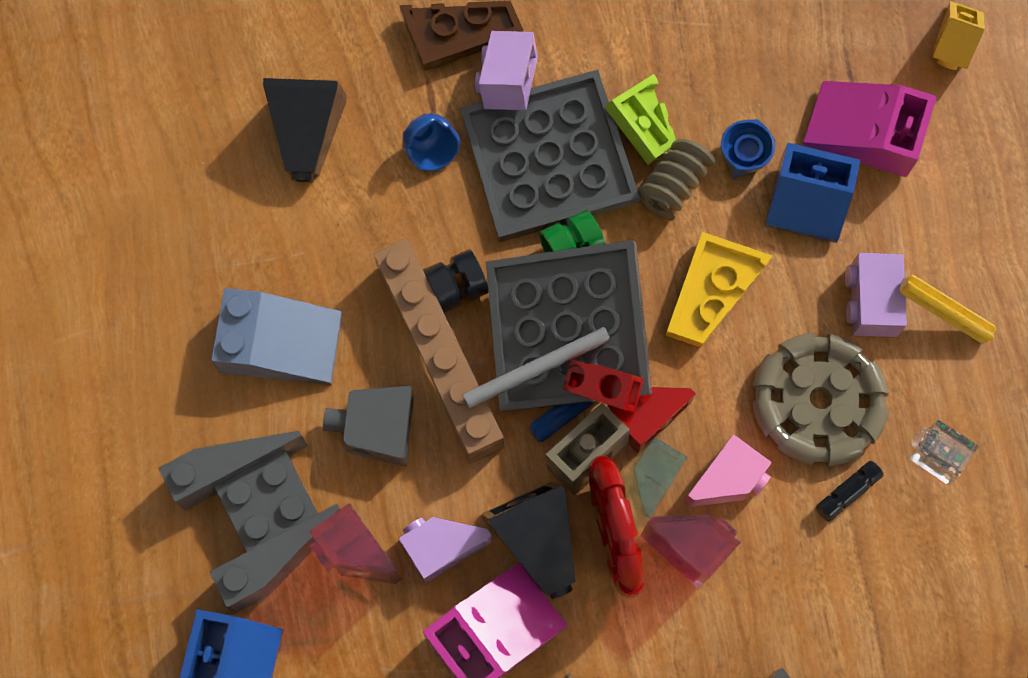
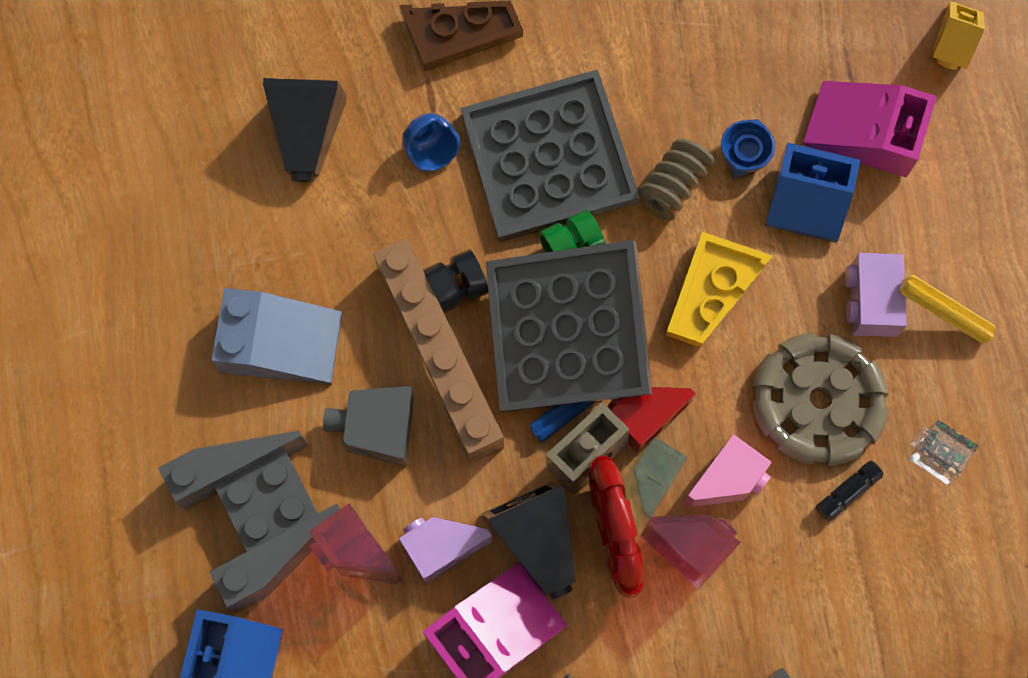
light grey piece [462,327,610,408] -> none
lavender brick [475,31,538,110] -> none
red leg [562,359,644,413] -> none
lime wing [604,74,676,165] -> none

